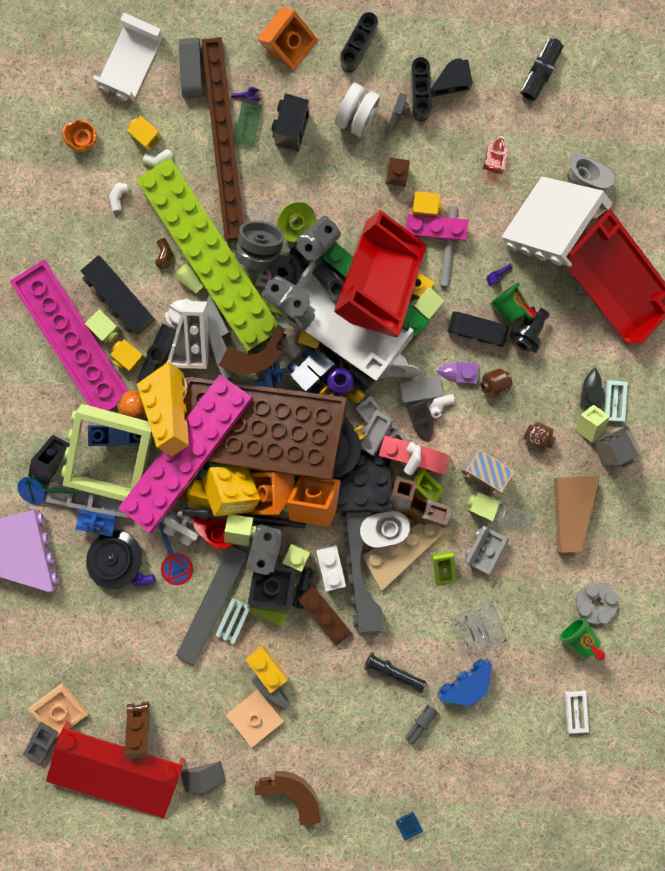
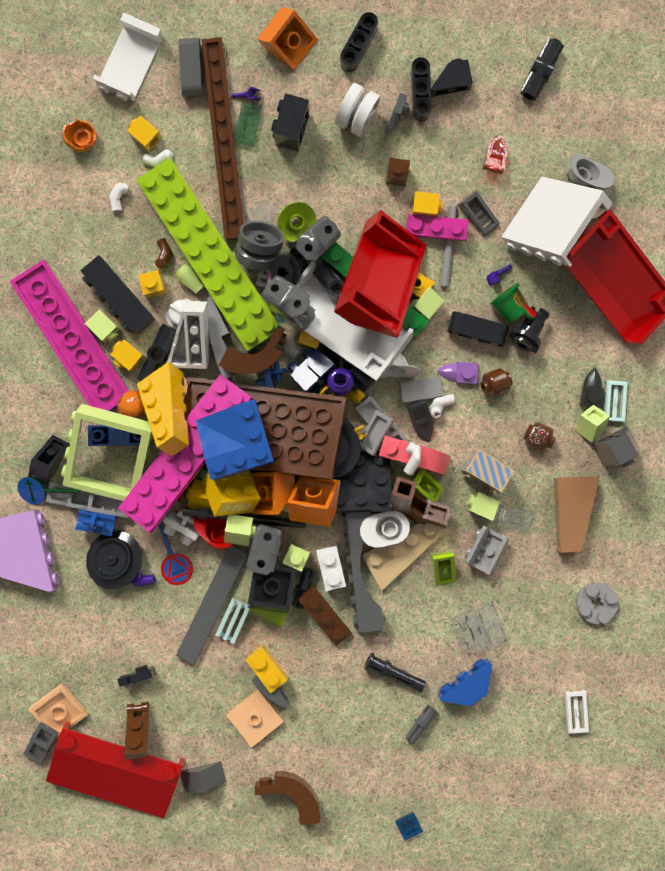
green hat [560,618,605,661] -> none
none -> black plate [117,664,156,687]
none -> yellow brick [138,270,167,299]
none -> blue slope [196,399,275,482]
none -> dark grey slope [457,191,500,236]

